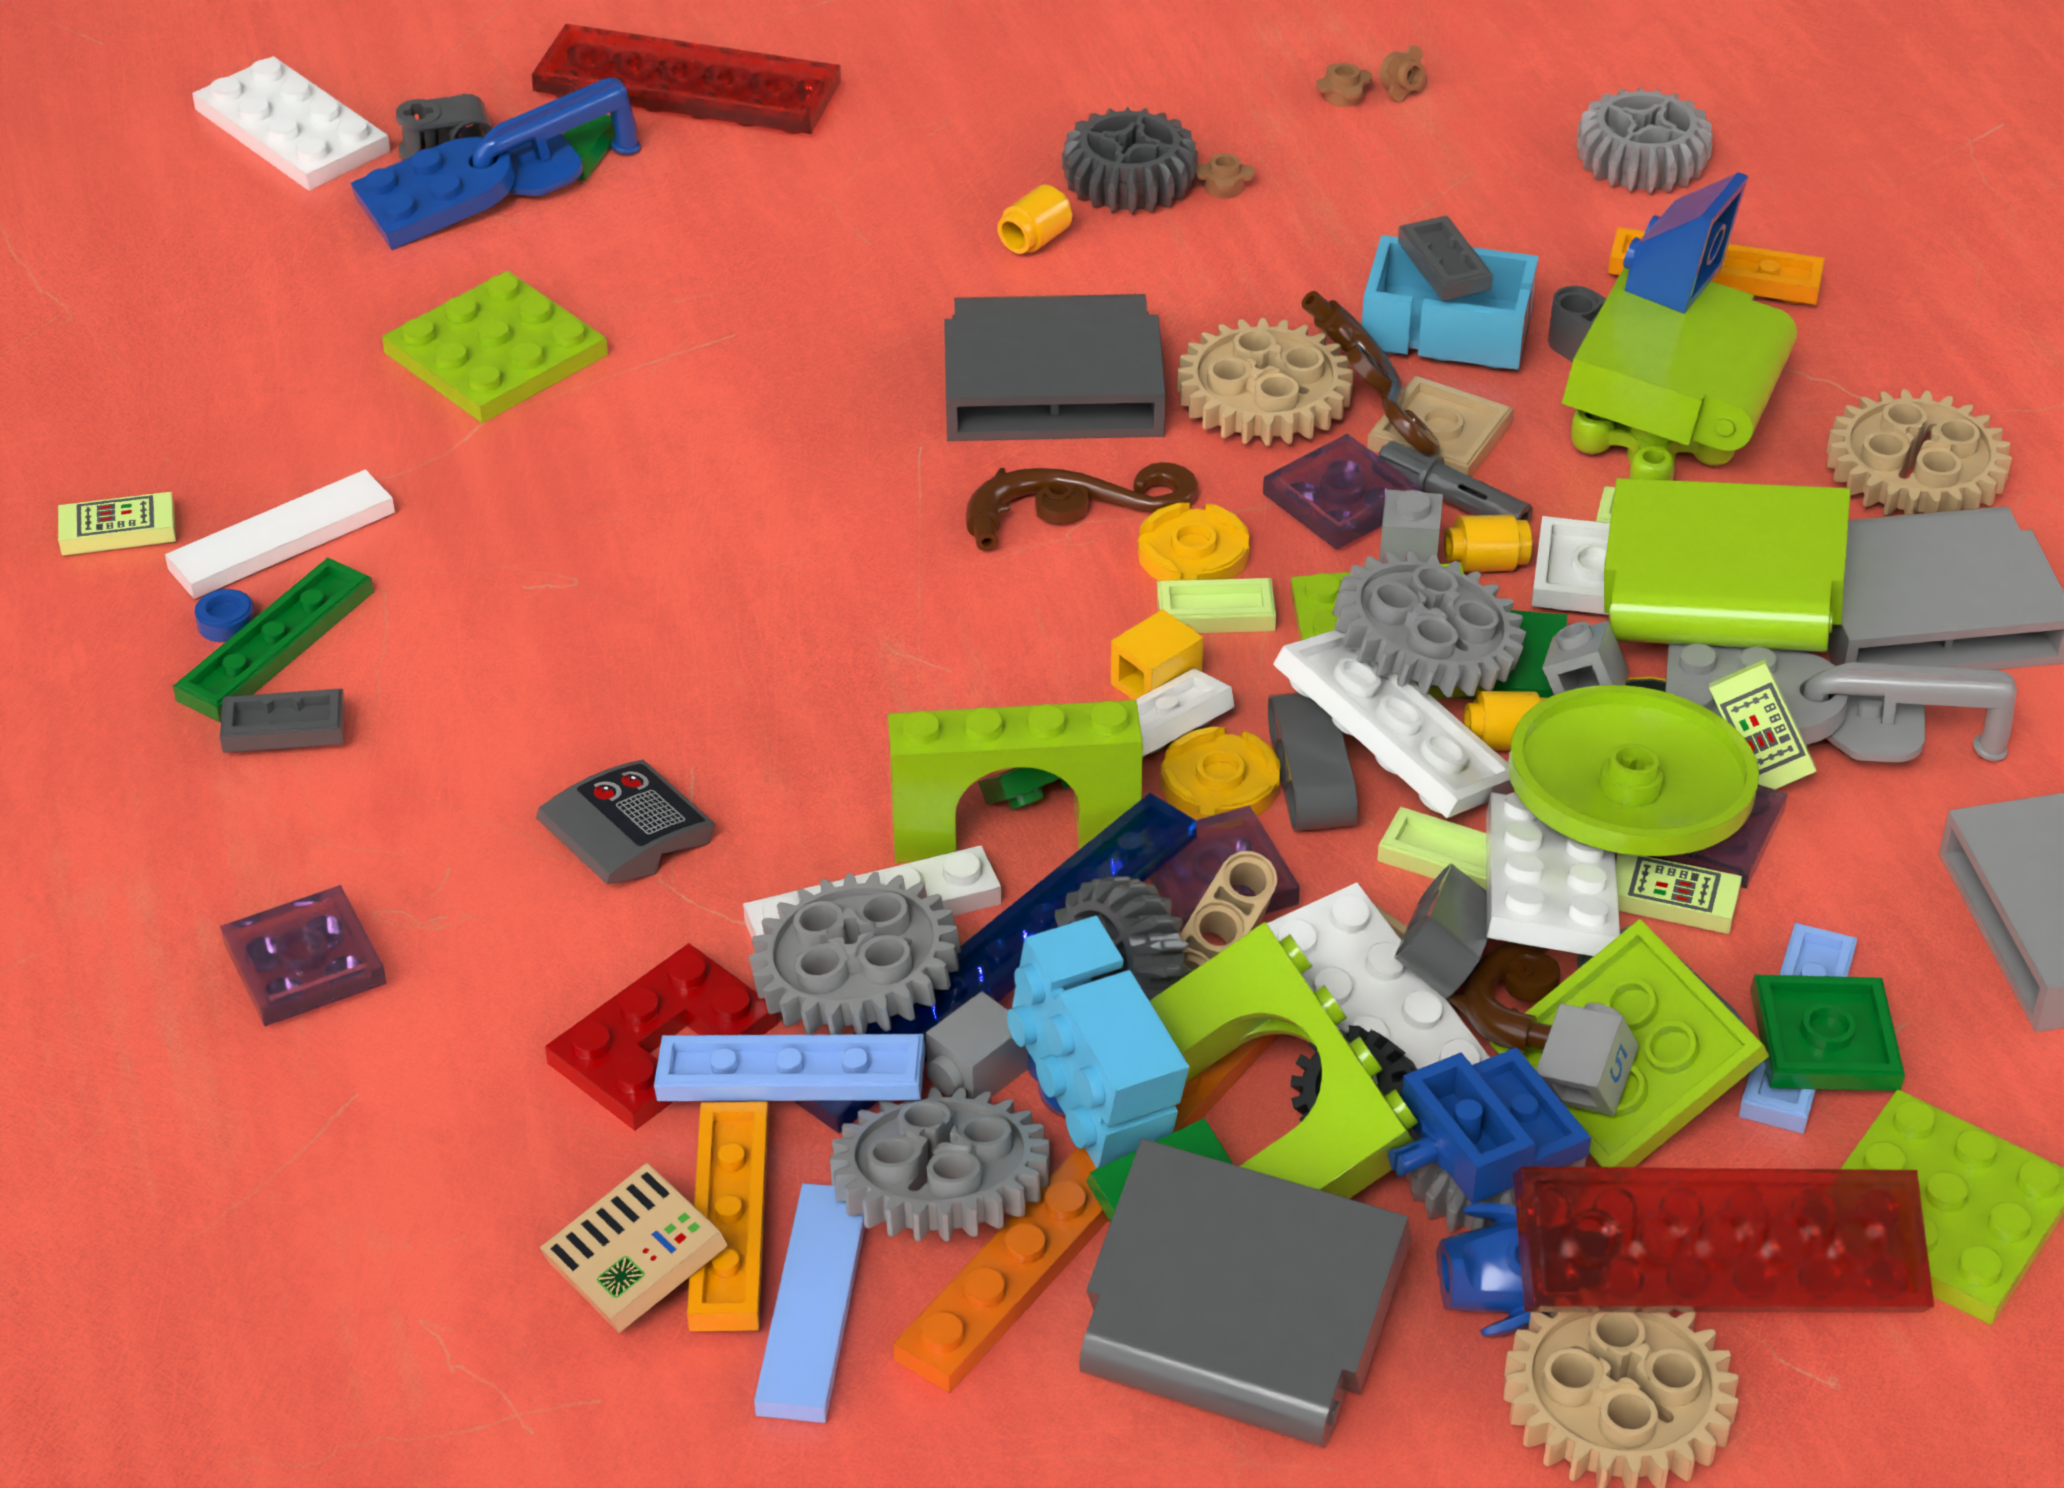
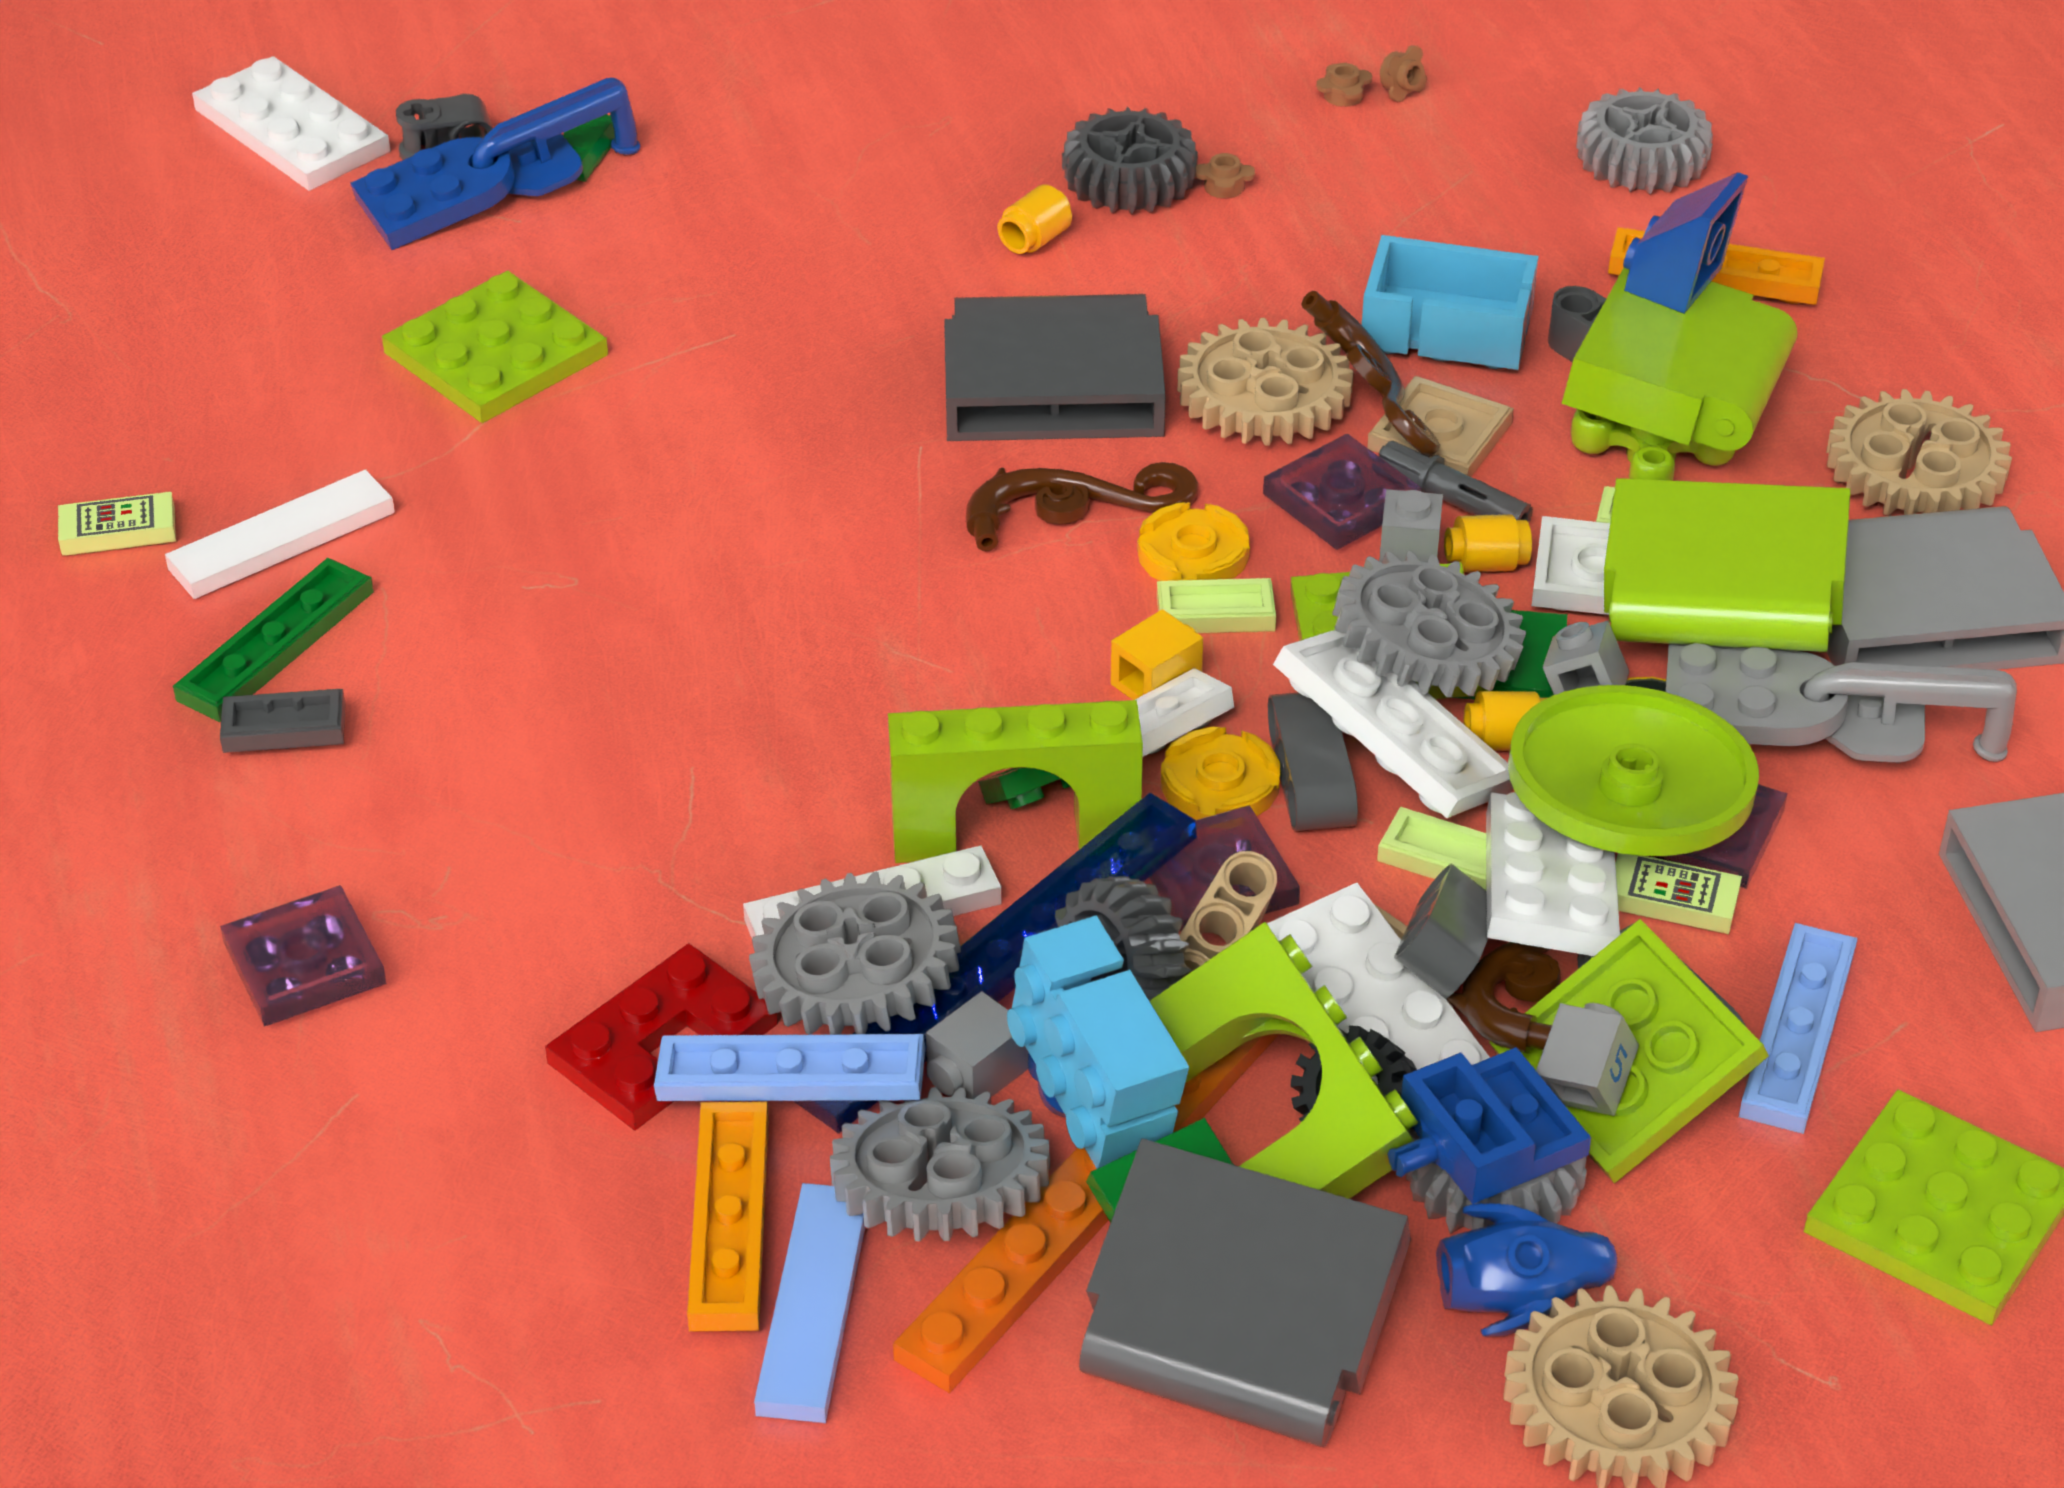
blue tile [194,589,255,642] -> none
clear red plate [531,24,841,134] -> none
slope [536,759,715,884] -> none
tan tile [540,1163,728,1333] -> none
dark grey plate [1398,216,1493,301] -> none
clear red plate [1513,1166,1934,1313] -> none
yellowish green tile [1709,659,1817,796] -> none
green tile [1750,974,1905,1091] -> none

